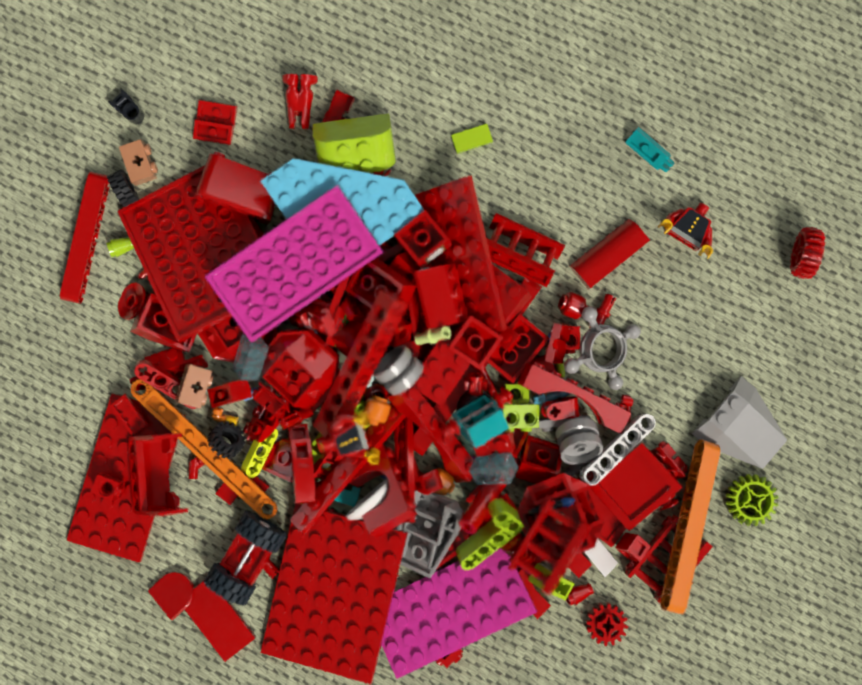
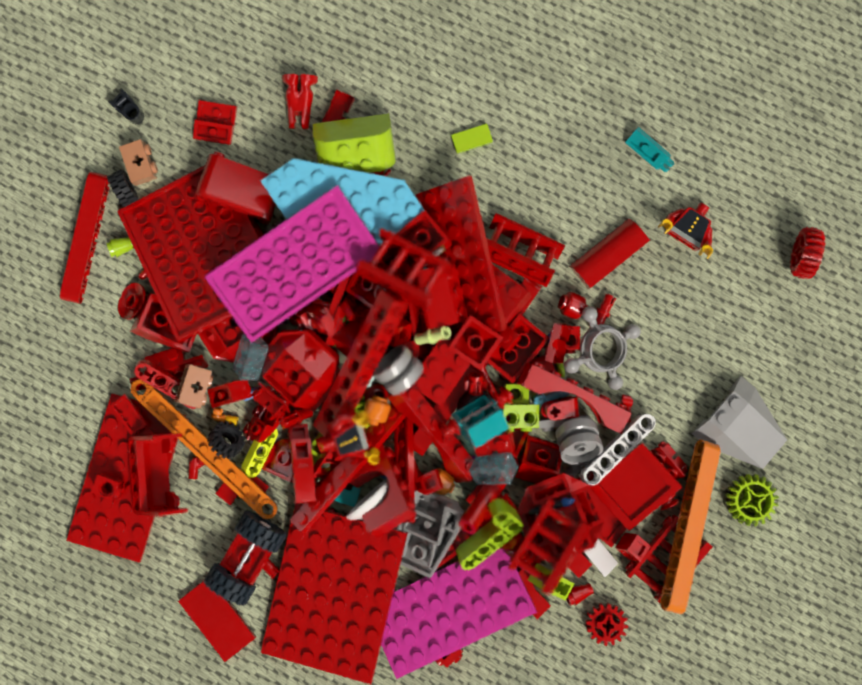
red tile [148,572,194,620] -> none
none -> red fence [357,228,452,311]

